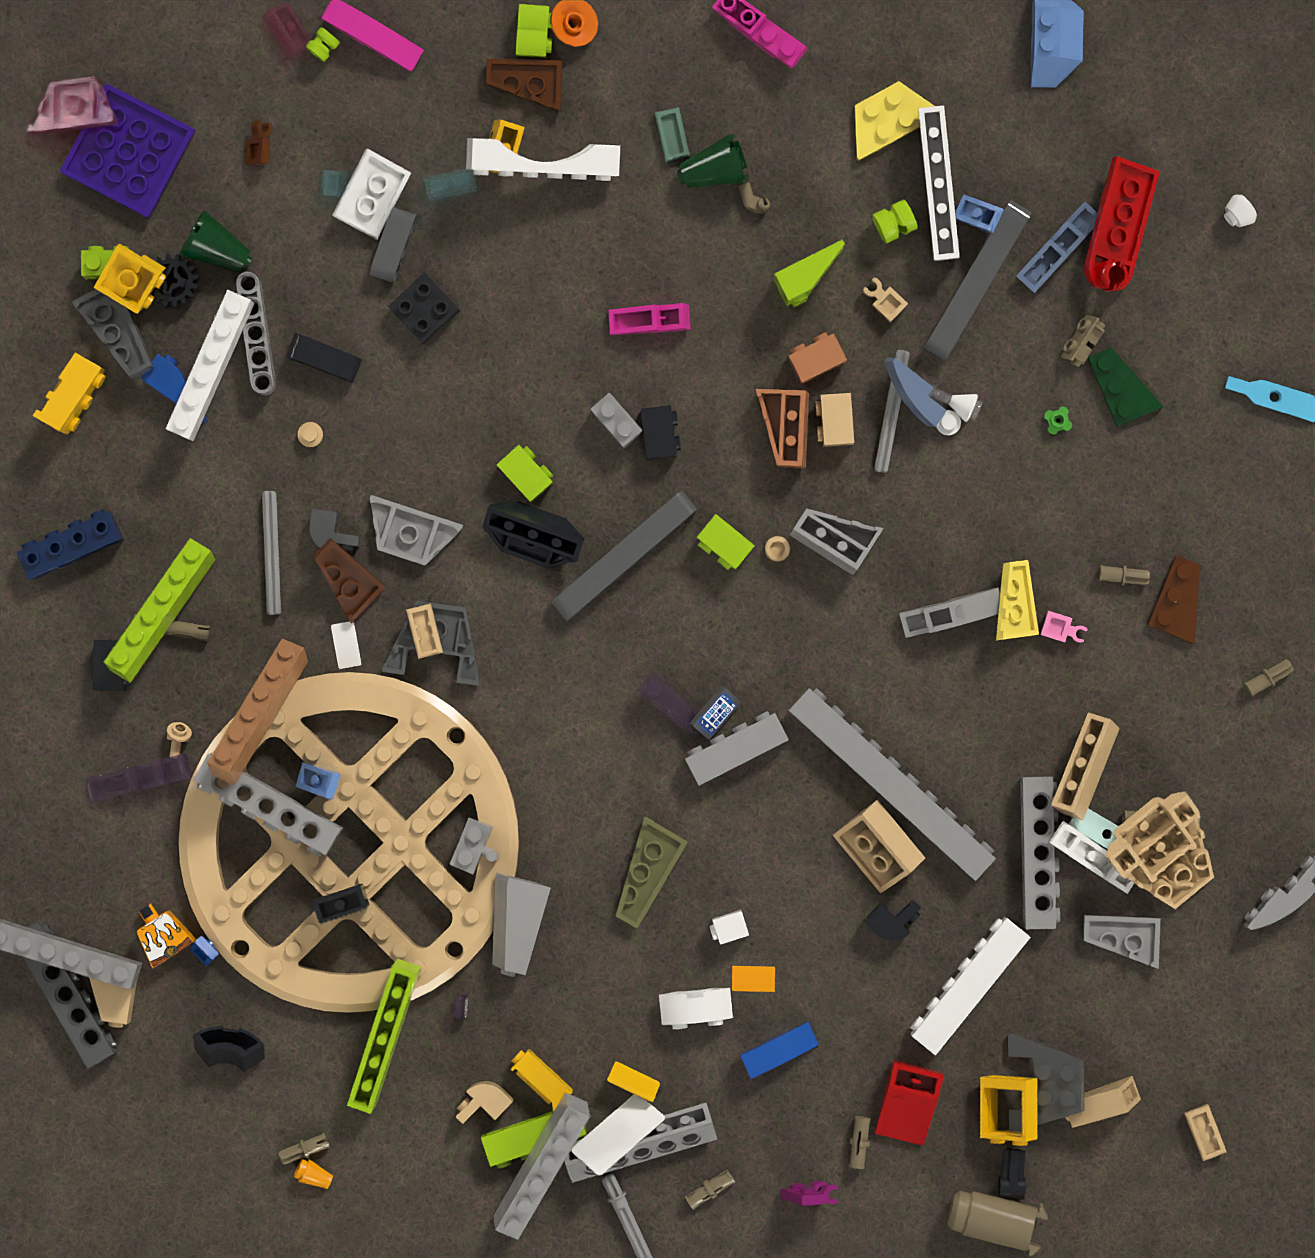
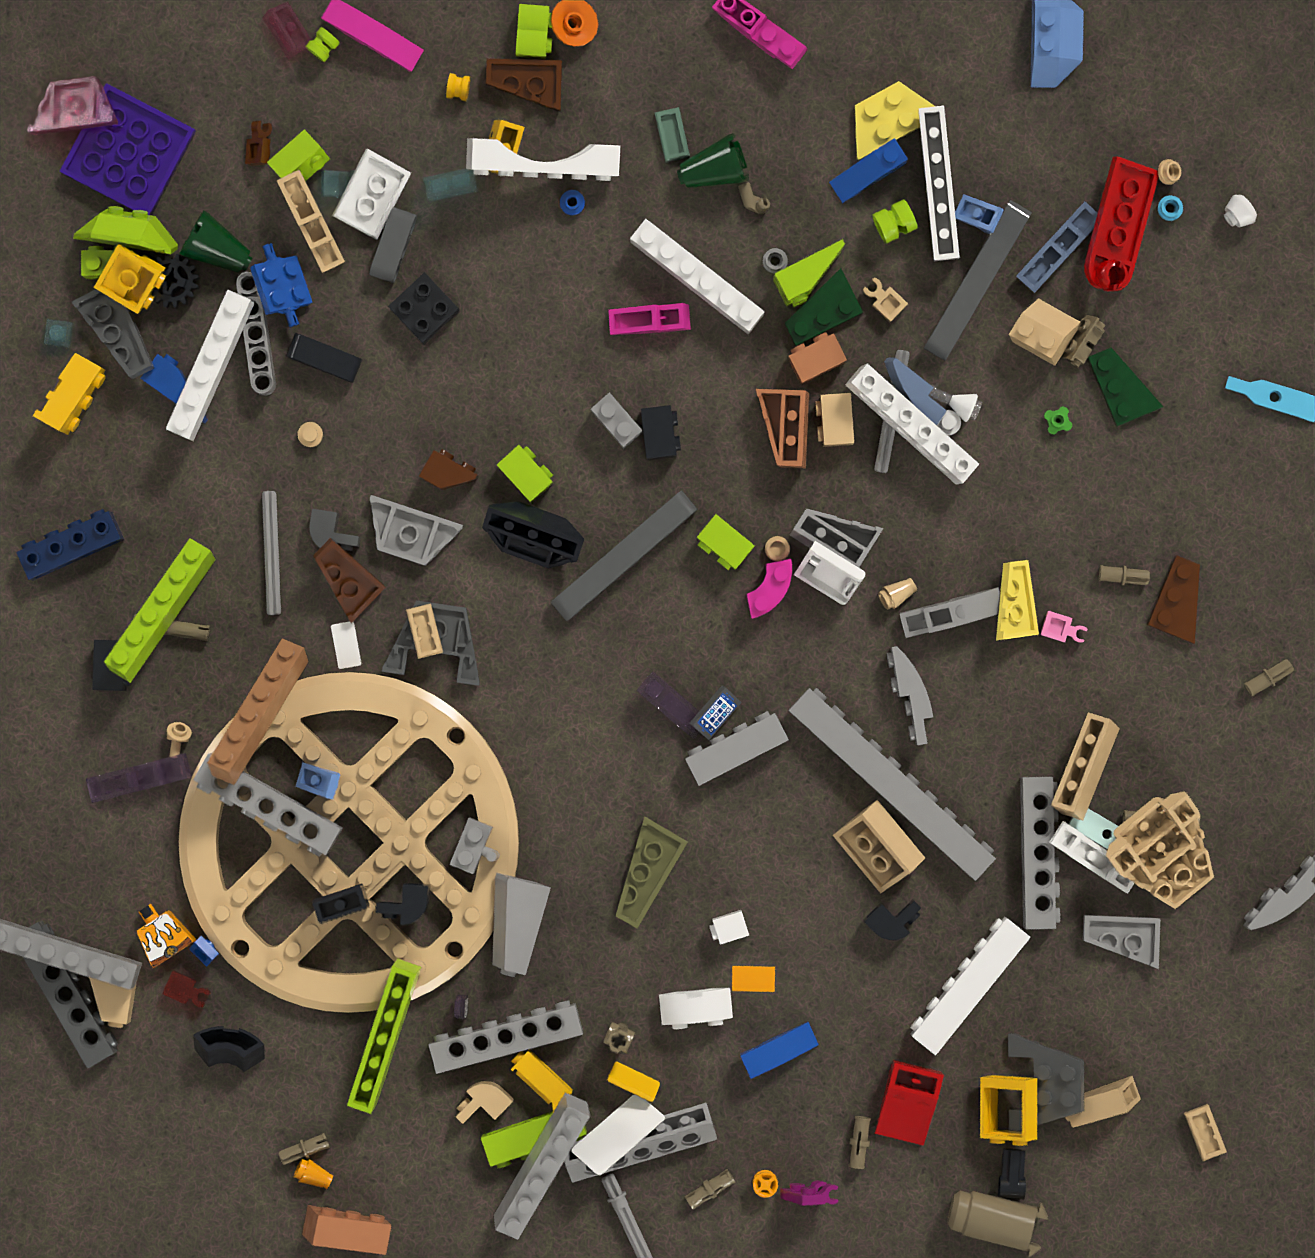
none -> clear light blue plate [44,319,73,348]
none -> lime wedge [73,206,178,254]
none -> clear red plate [162,970,211,1007]
none -> blue plate [250,243,313,328]
none -> lime brick [267,129,330,182]
none -> tan slope [277,170,345,273]
none -> nougat wedge [302,1205,391,1255]
none -> black brick [376,883,430,925]
none -> reddish brown slope [419,449,479,490]
none -> light grey brick [428,1000,583,1074]
none -> yellow wheel [446,73,470,101]
none -> blue plate [560,190,585,215]
none -> dark tan piece [603,1022,635,1053]
none -> white brick [630,219,765,335]
none -> dark pink brick [746,559,792,619]
none -> light orange wheel [753,1170,778,1198]
none -> light grey plate [763,248,788,274]
none -> dark green wing [785,268,863,347]
none -> white container [794,541,865,605]
none -> blue slope [829,138,908,204]
none -> white brick [845,364,979,484]
none -> tan cone [878,578,917,610]
none -> light grey slope [887,646,933,745]
none -> tan slope [1009,299,1081,366]
none -> tan plate [1158,159,1181,185]
none -> medium azure plate [1158,195,1183,221]

